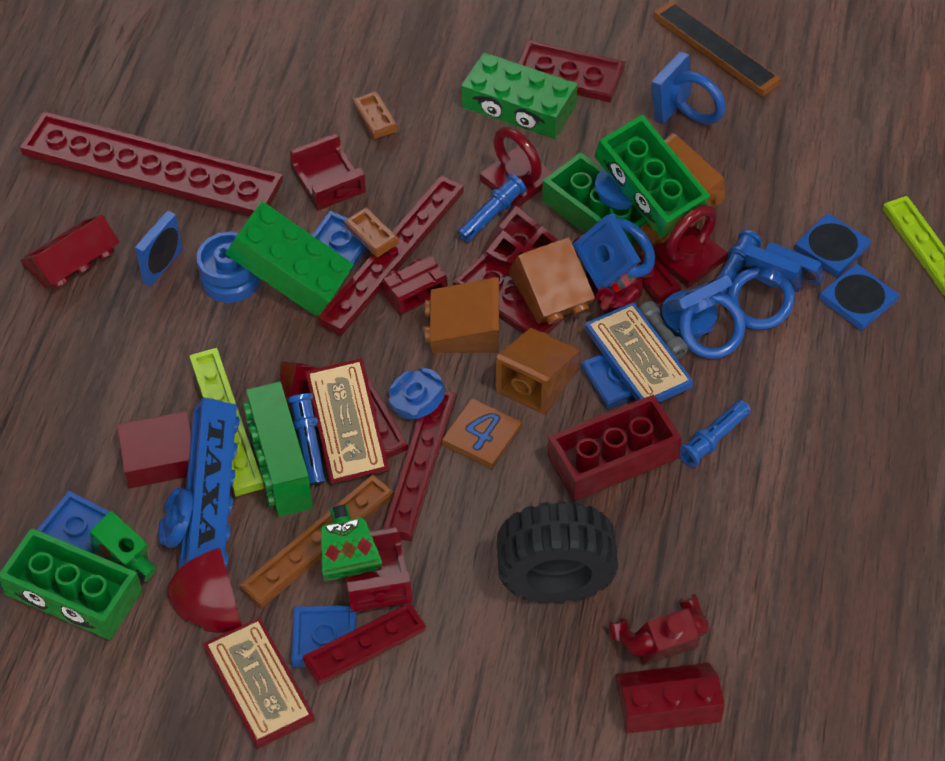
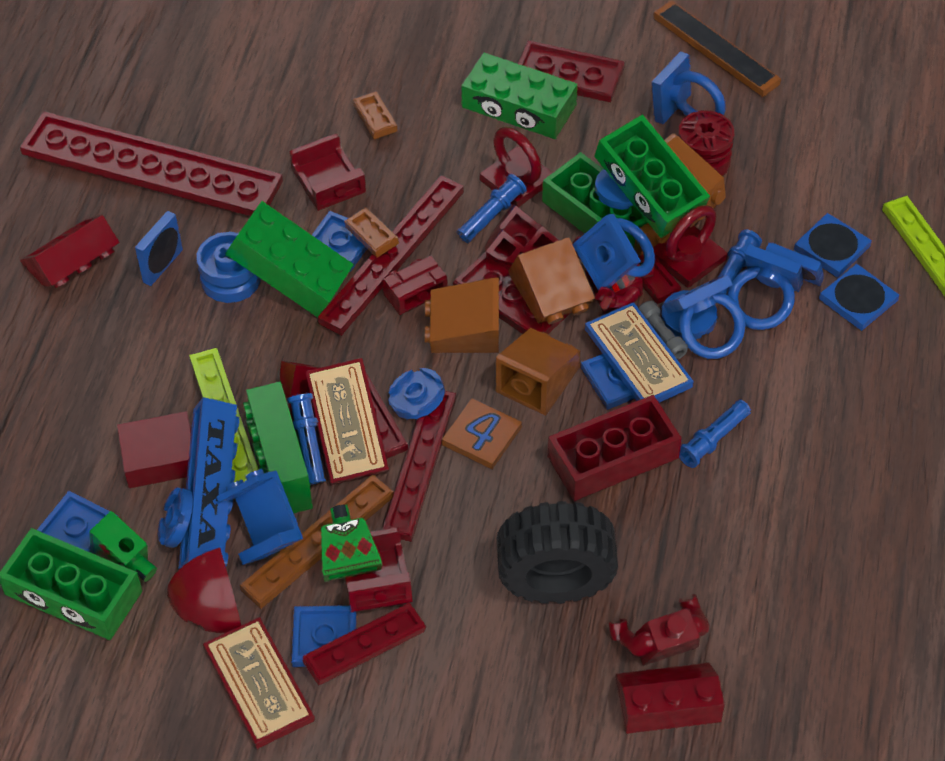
none -> blue panel [216,469,303,565]
none -> dark red wheel [678,110,734,176]

